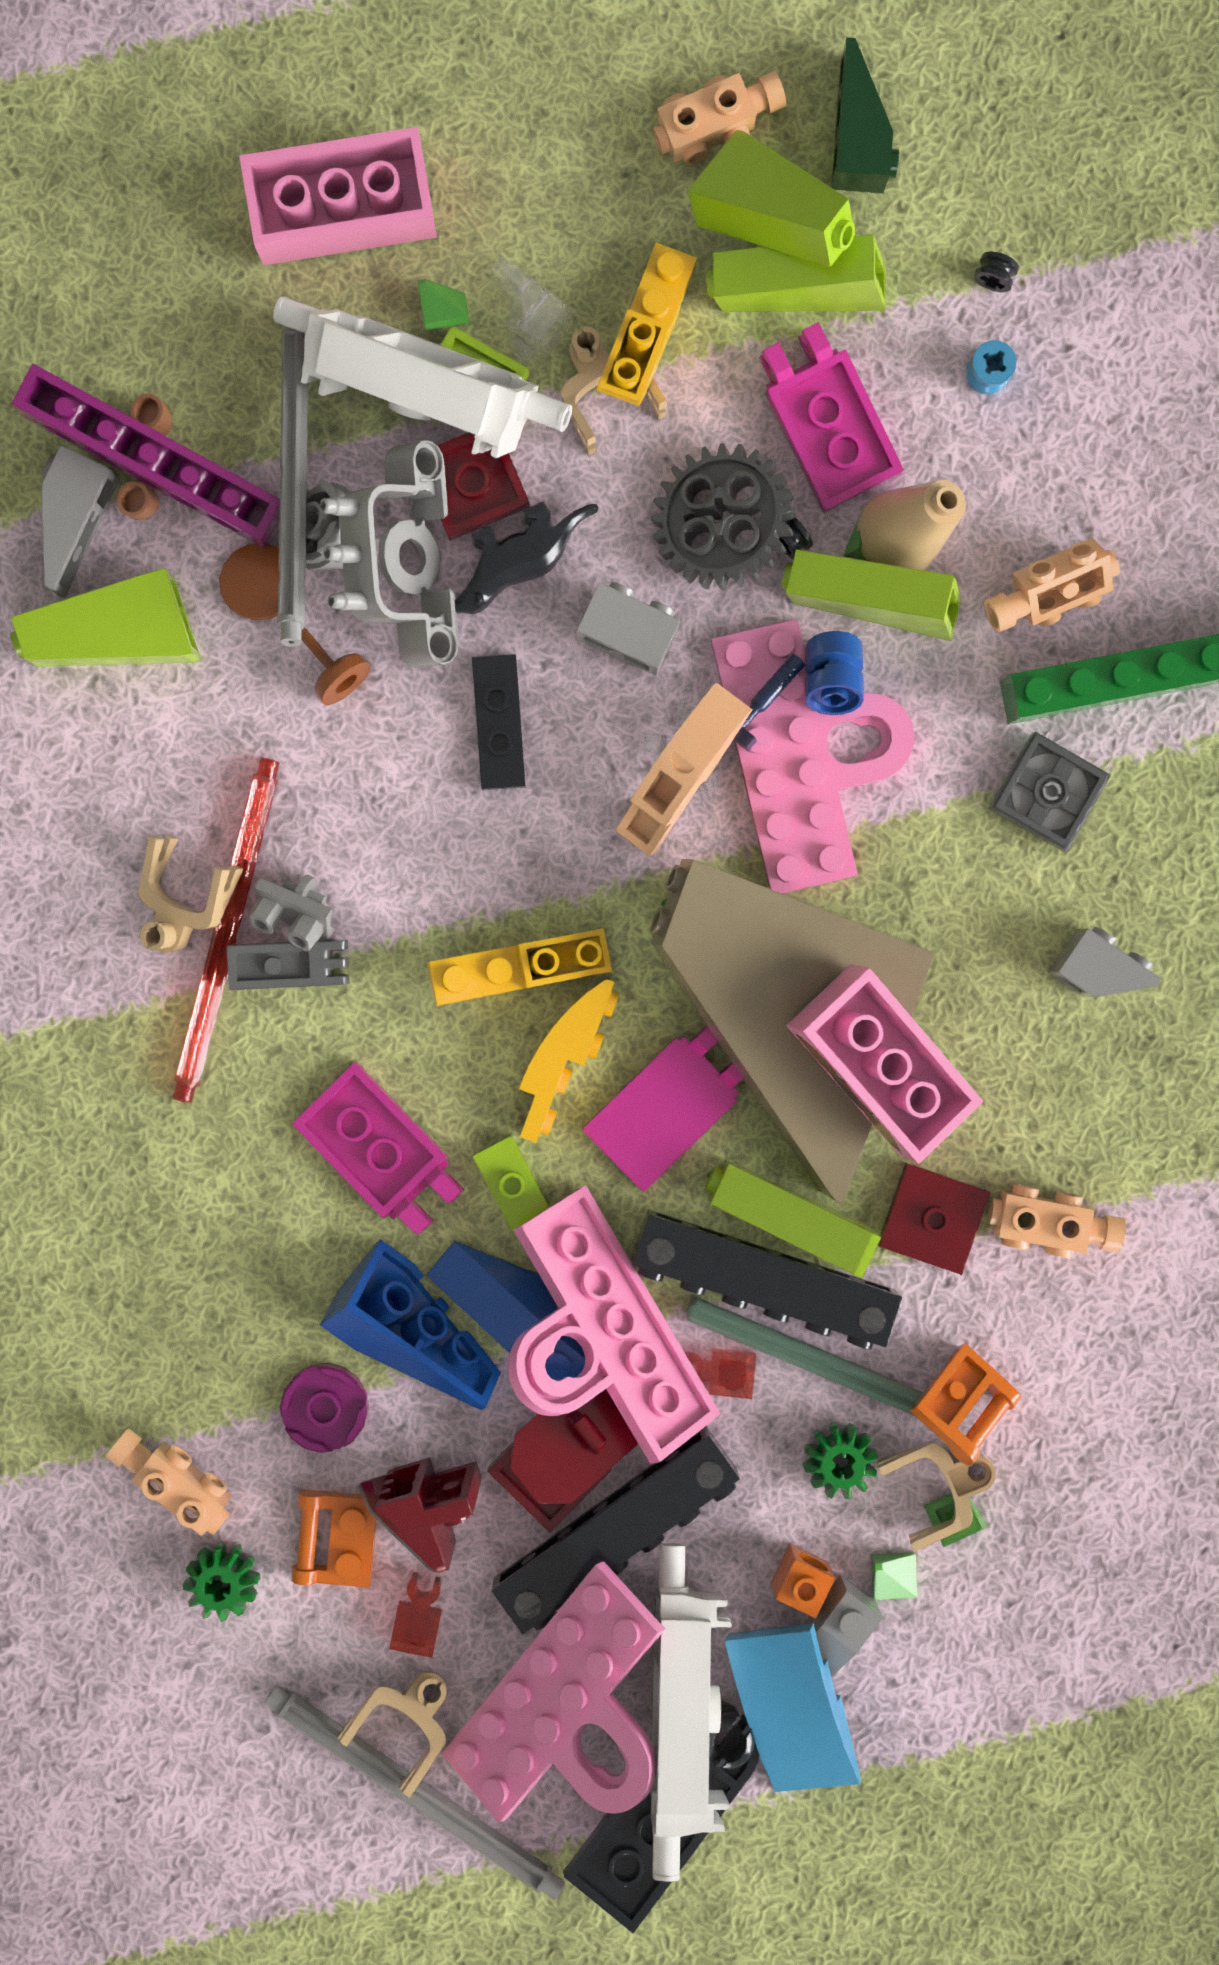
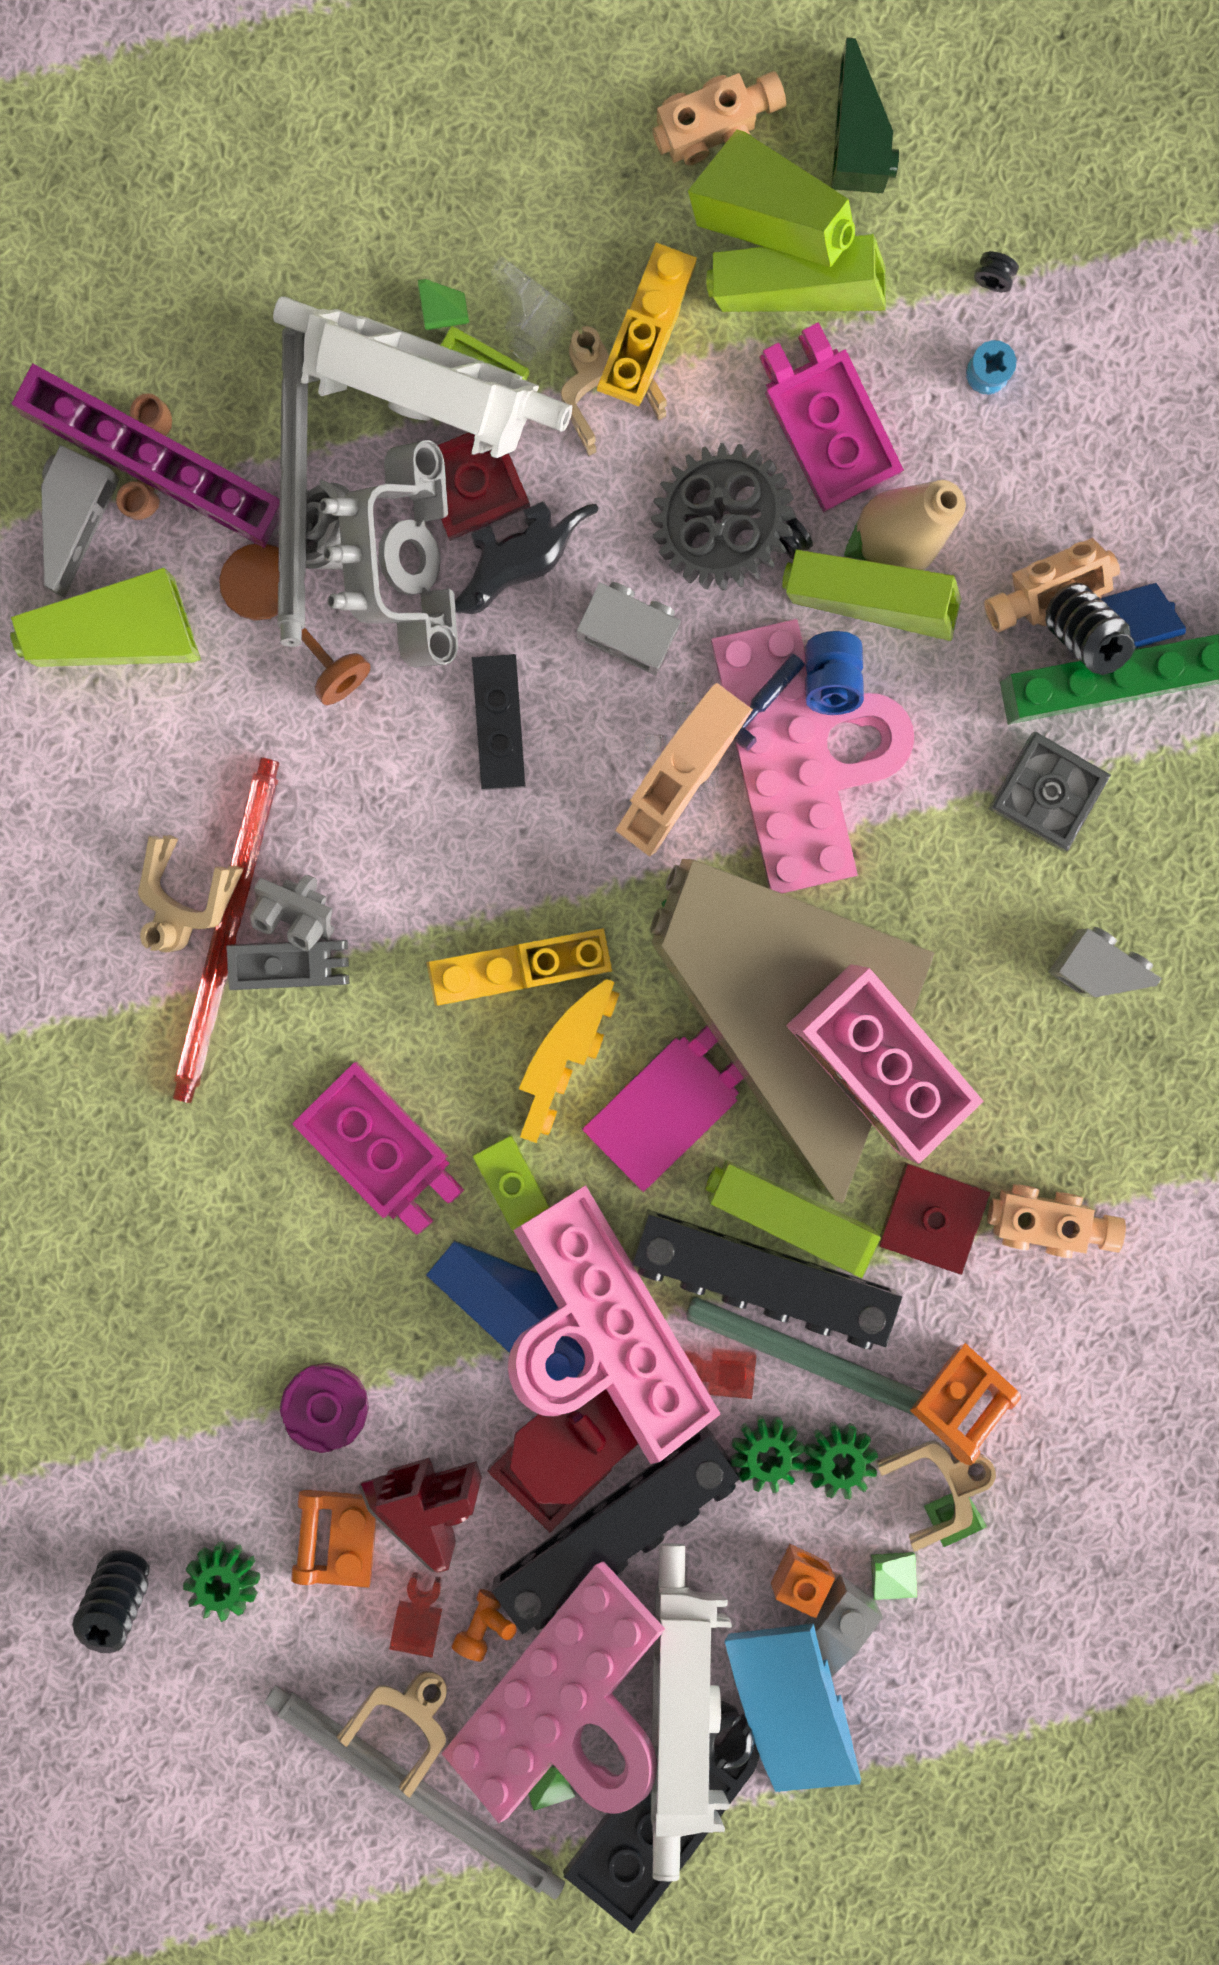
light nougat brick [105,1428,232,1536] -> none
bright pink brick [239,127,437,266] -> none
blue wedge [320,1239,501,1410] -> none
none -> black piece [72,1550,150,1653]
none -> orange piece [451,1589,517,1662]
none -> bright green slope [528,1764,575,1811]
none -> green gear [730,1416,805,1493]
none -> black piece [1045,582,1135,675]
none -> blue piece [1101,583,1186,648]

